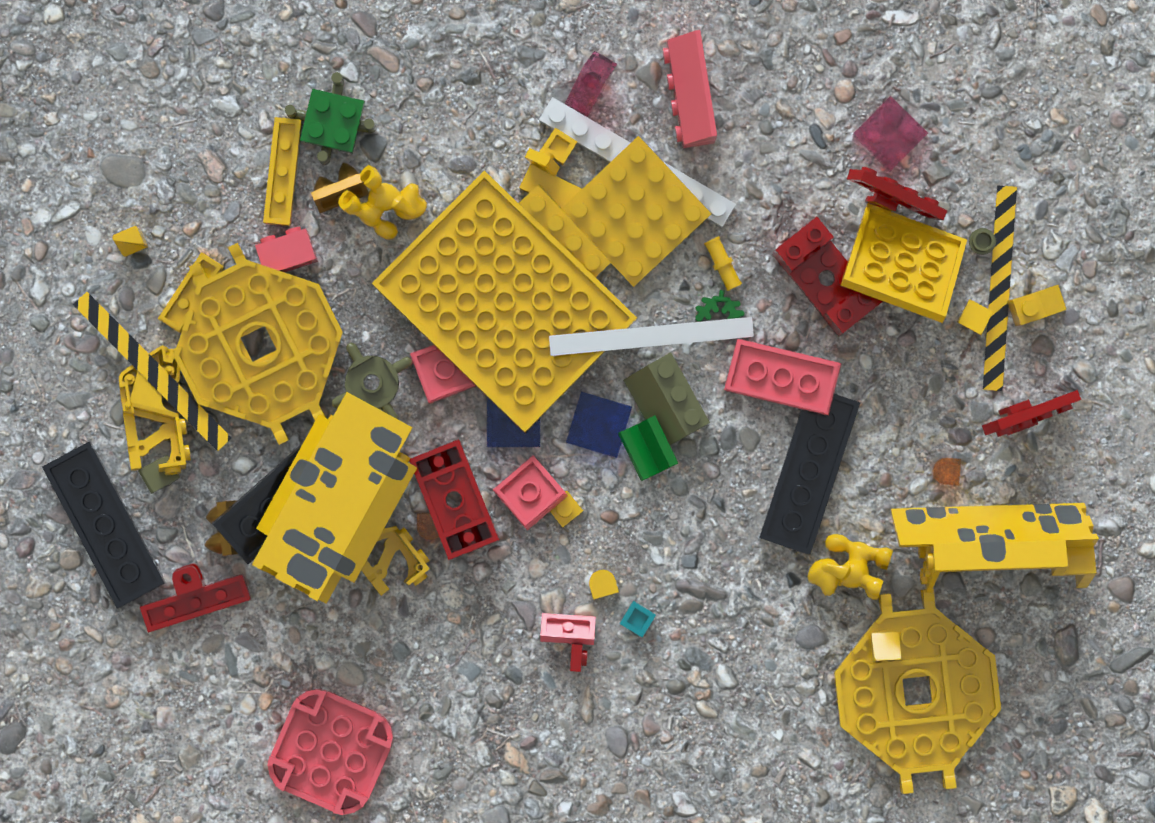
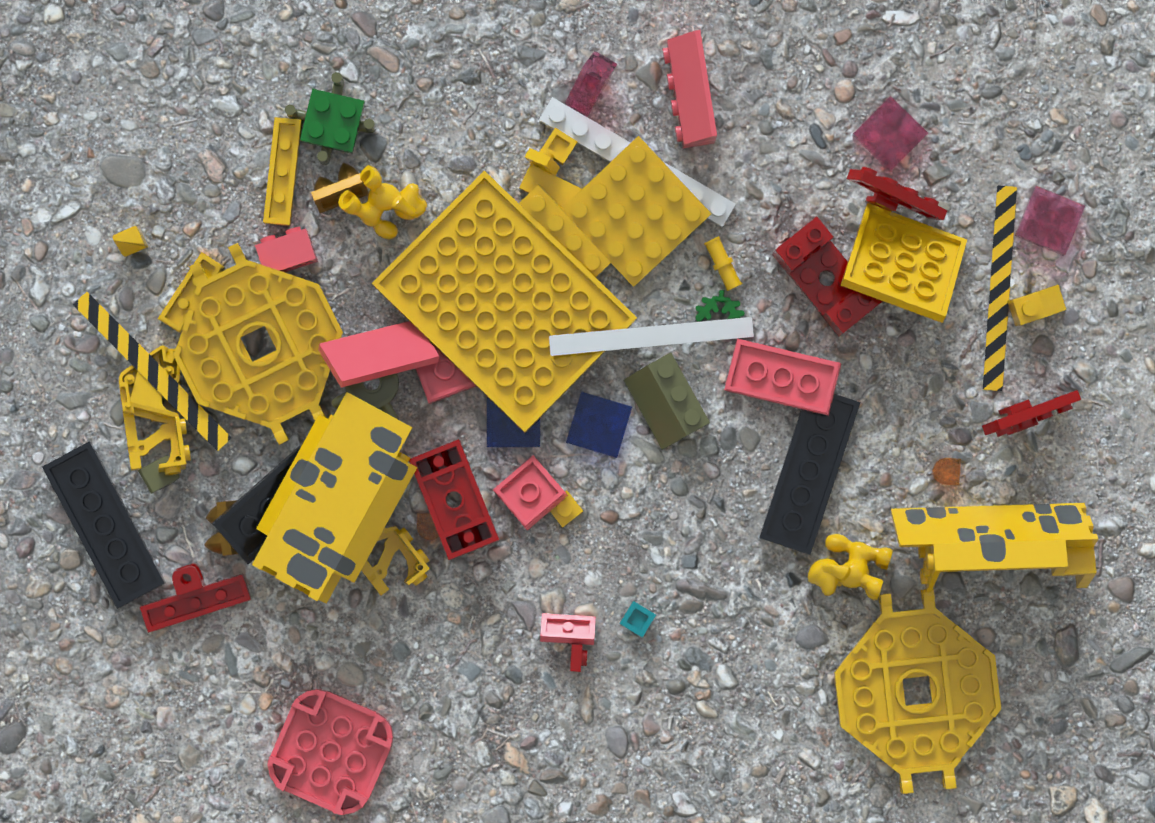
yellow tile [589,570,619,600] -> none
green panel [618,415,678,481] -> none
yellow slope [871,632,901,661] -> none
yellow slope [957,299,993,335] -> none
olive plate [969,228,996,255] -> none
none -> coral tile [318,321,439,388]
none -> clear pink plate [1014,186,1085,256]

